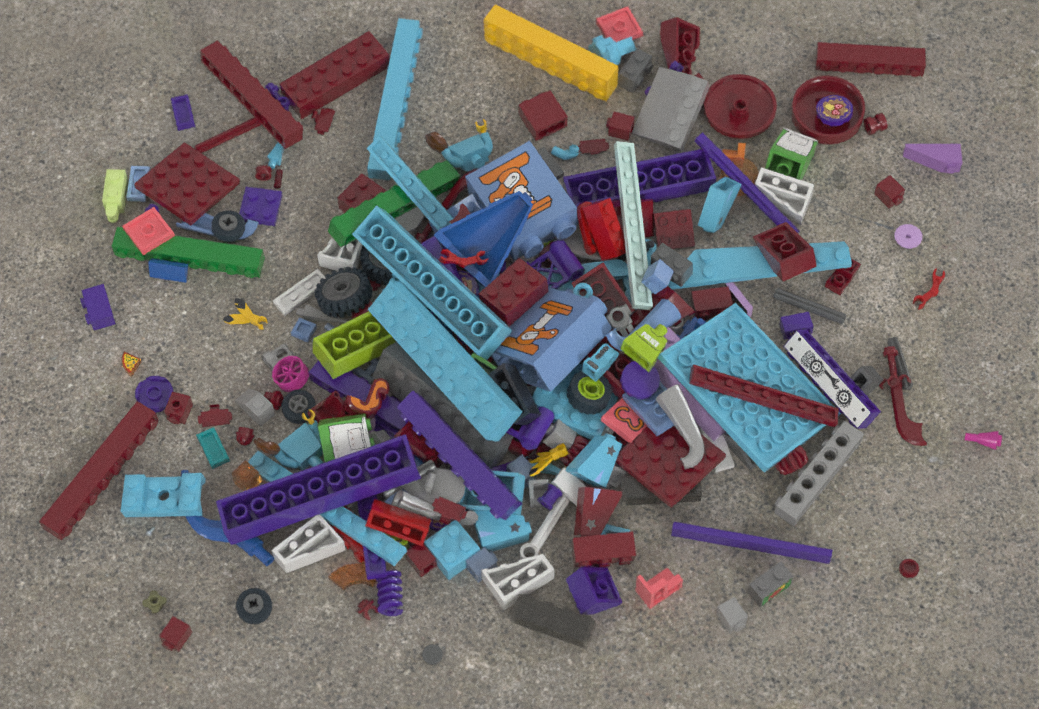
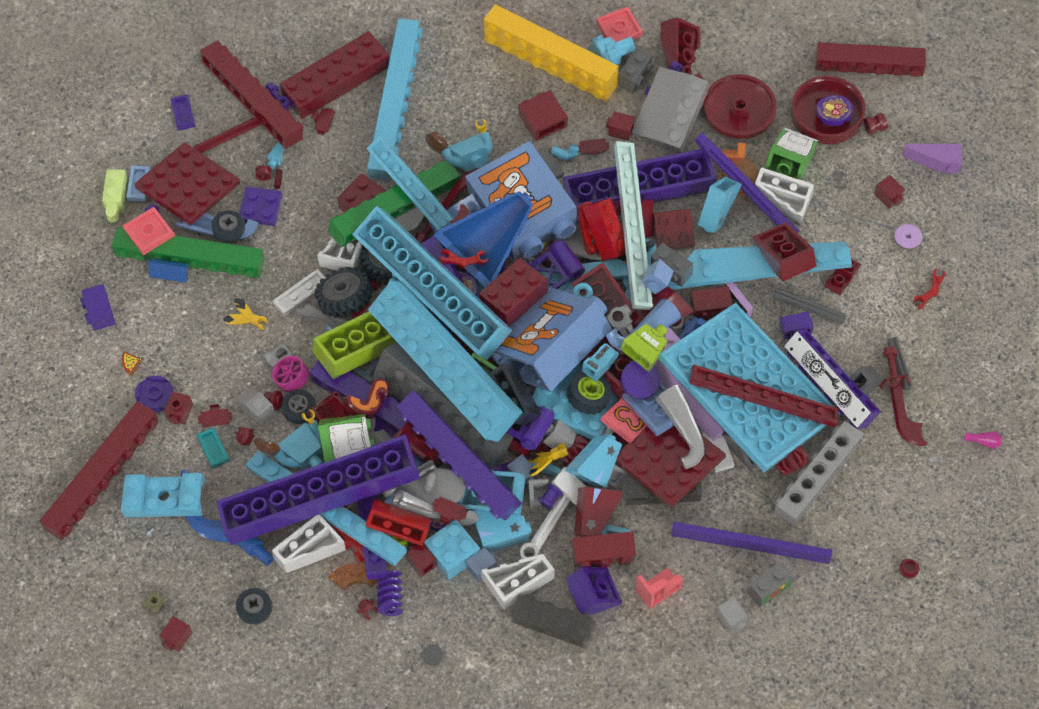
clear orange brick [231,460,262,491] -> none
medium blue tile [291,317,317,342] -> none

